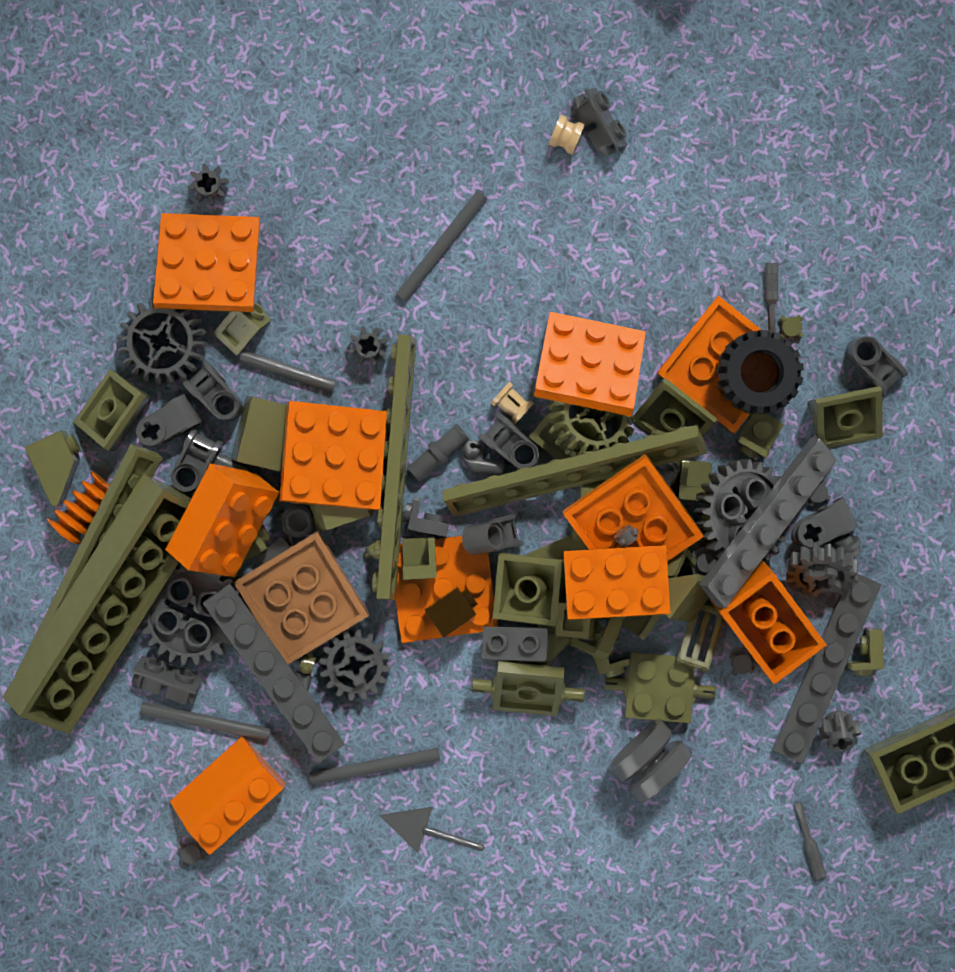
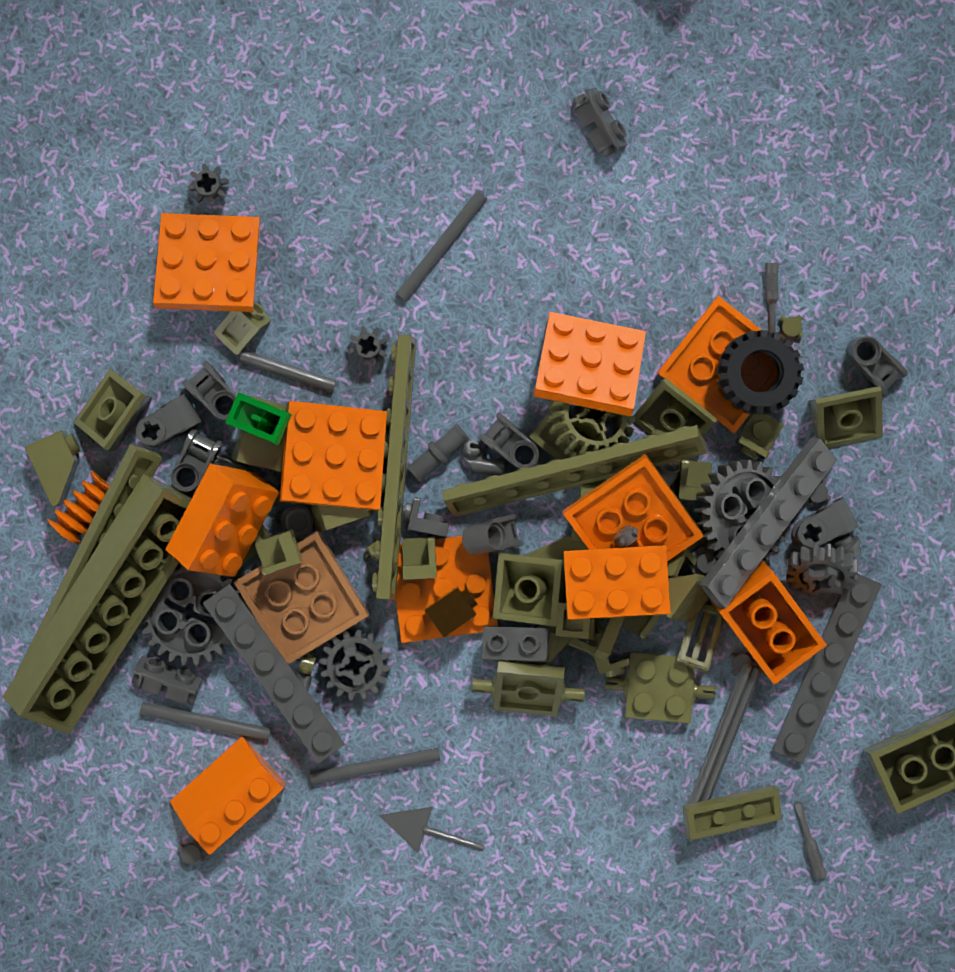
dark grey gear [117,298,207,386] -> none
tan bush [491,381,534,425] -> none
tan wheel [548,115,585,155] -> none
dark grey wheel [608,719,692,803] -> none
dark grey gear [818,711,861,752] -> none
olive bracket [847,627,884,676] -> none
none -> green slope [225,392,292,445]
none -> olive panel [255,529,303,576]
none -> olive plate [683,785,782,841]
none -> dark grey axle [688,664,761,804]

